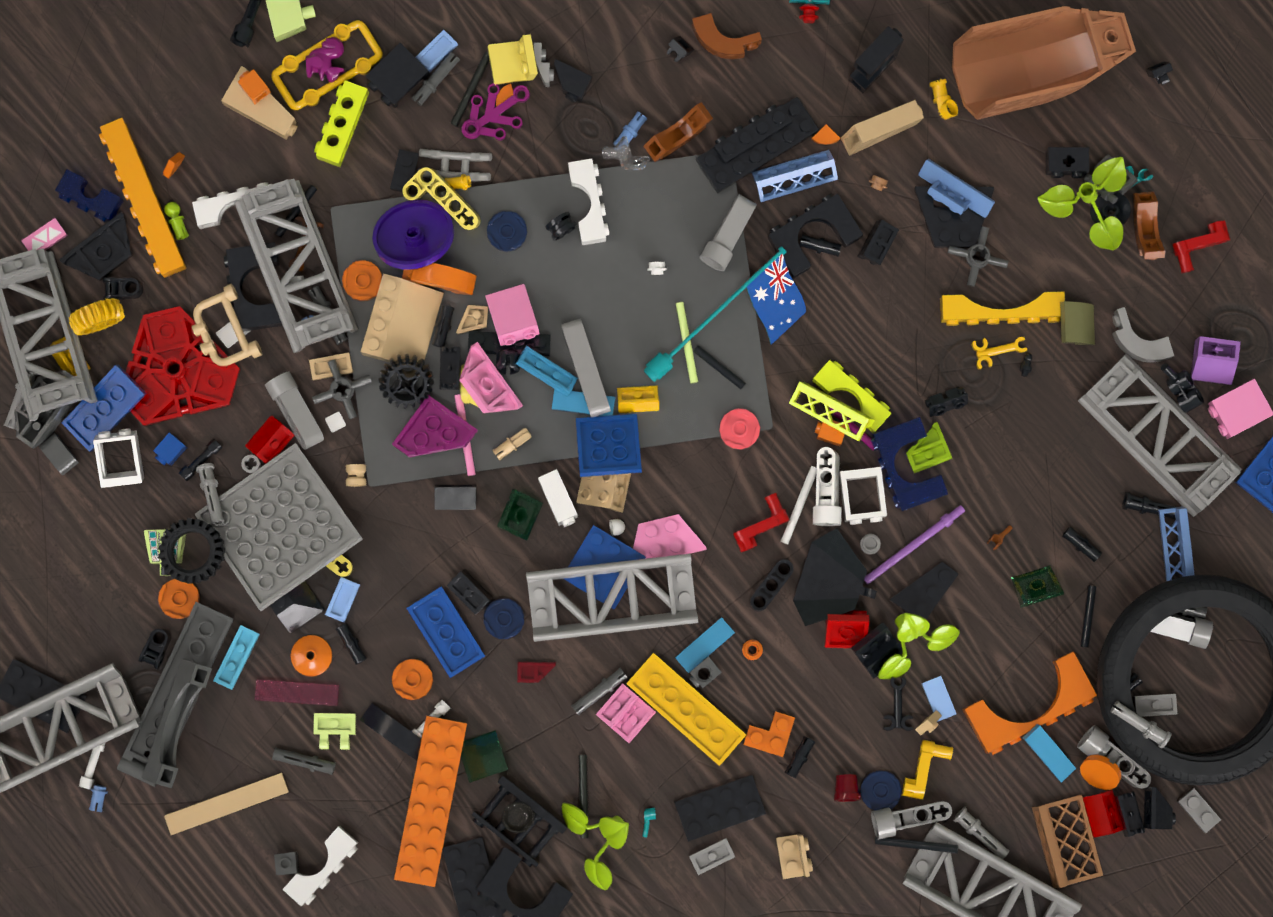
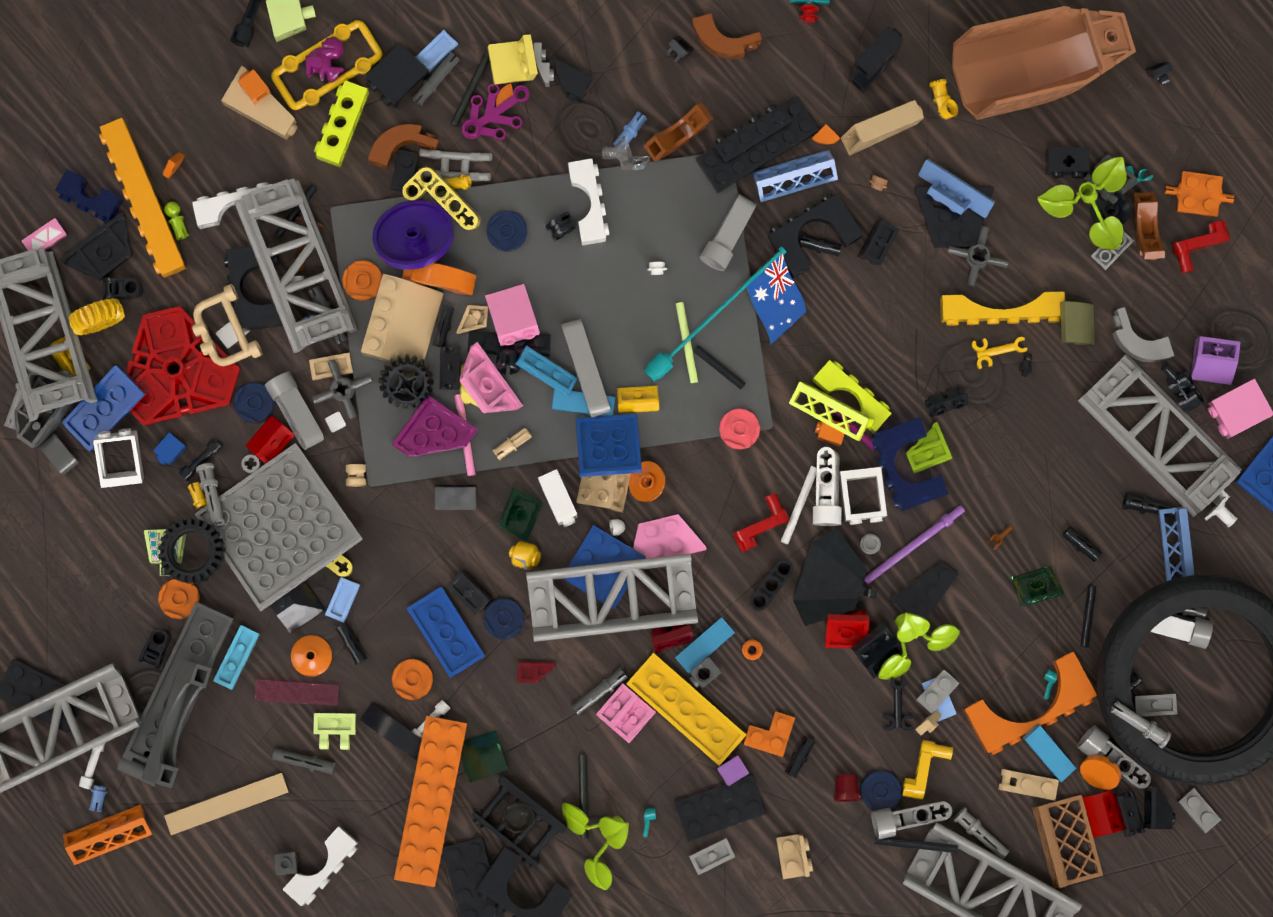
none -> orange fence [63,804,152,865]
none -> yellow pin [188,482,207,509]
none -> dark blue tile [233,382,275,423]
none -> dark orange arch [368,124,439,169]
none -> yellow head [509,541,541,570]
none -> orange dish [629,461,665,502]
none -> dark red tile [651,624,694,653]
none -> medium lavender panel [717,755,749,786]
none -> light grey plate [916,670,959,714]
none -> tan plate [998,769,1059,800]
none -> teal hand [1043,669,1057,700]
none -> light grey slope [1091,232,1134,270]
none -> orange plate [1164,171,1234,217]
none -> white bracket [1204,490,1238,528]

